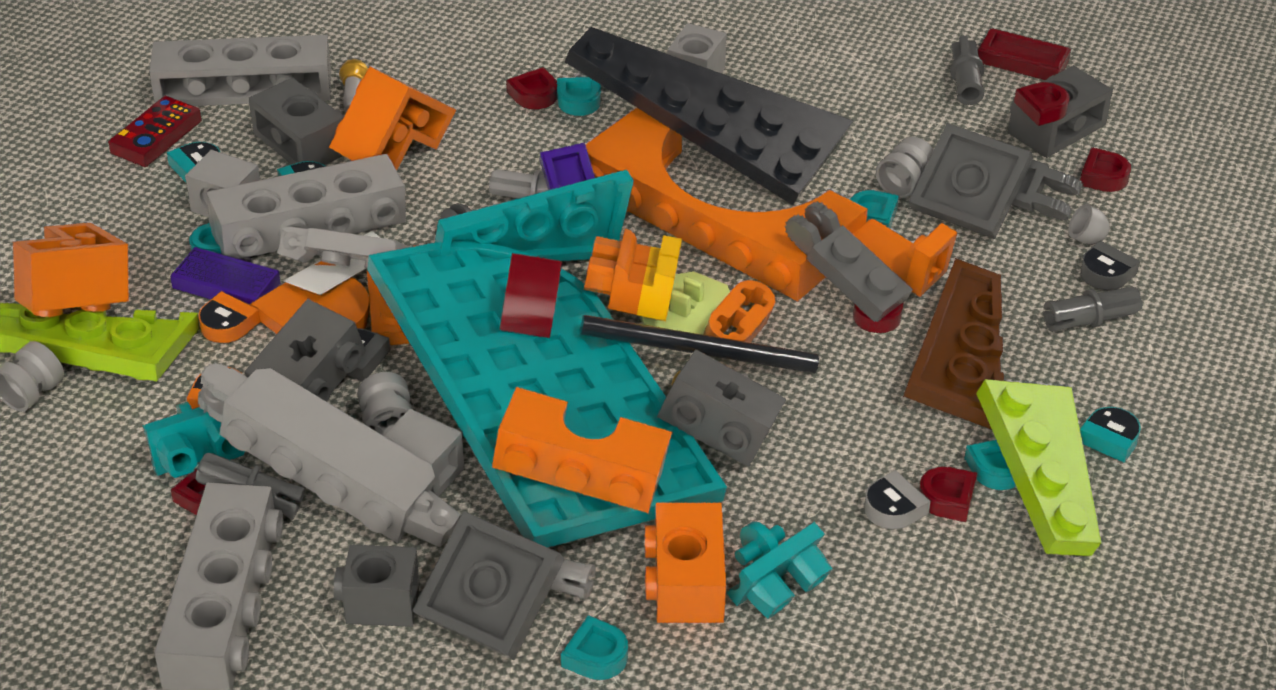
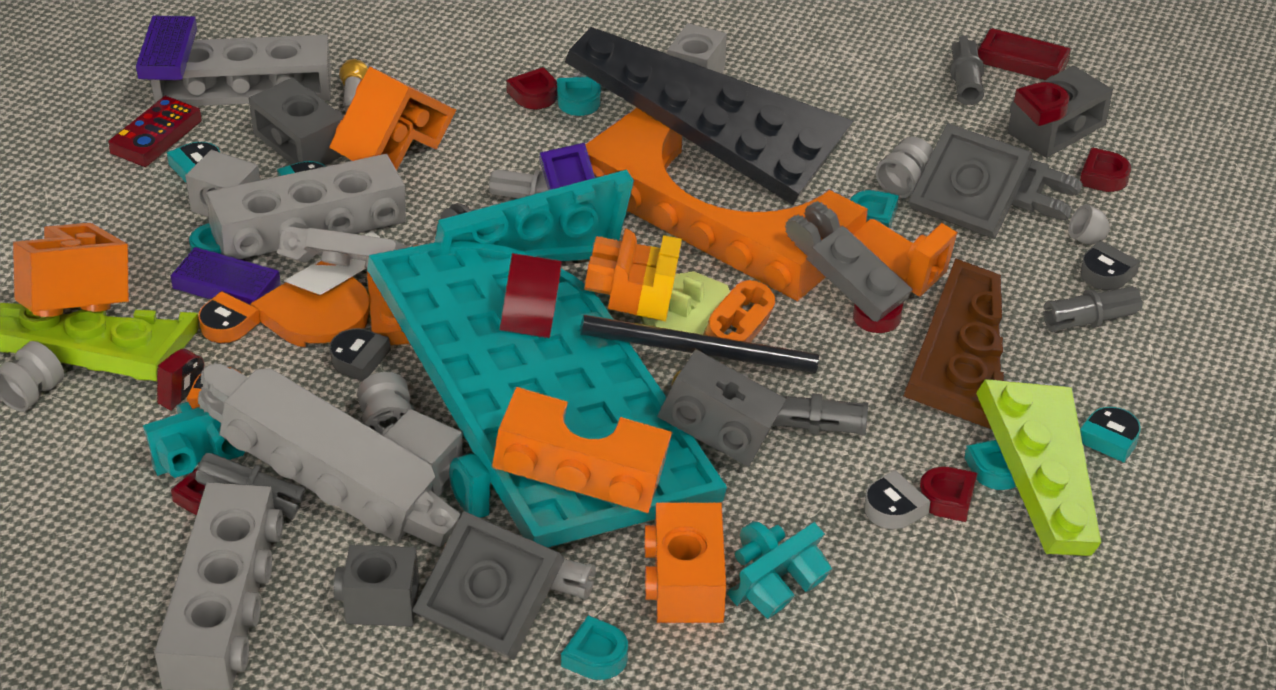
dark grey brick [244,299,366,402] -> none
none -> dark purple tile [136,16,197,80]
none -> dark red tile [157,349,205,411]
none -> teal tile [449,453,490,518]
none -> dark grey pin [772,393,868,436]

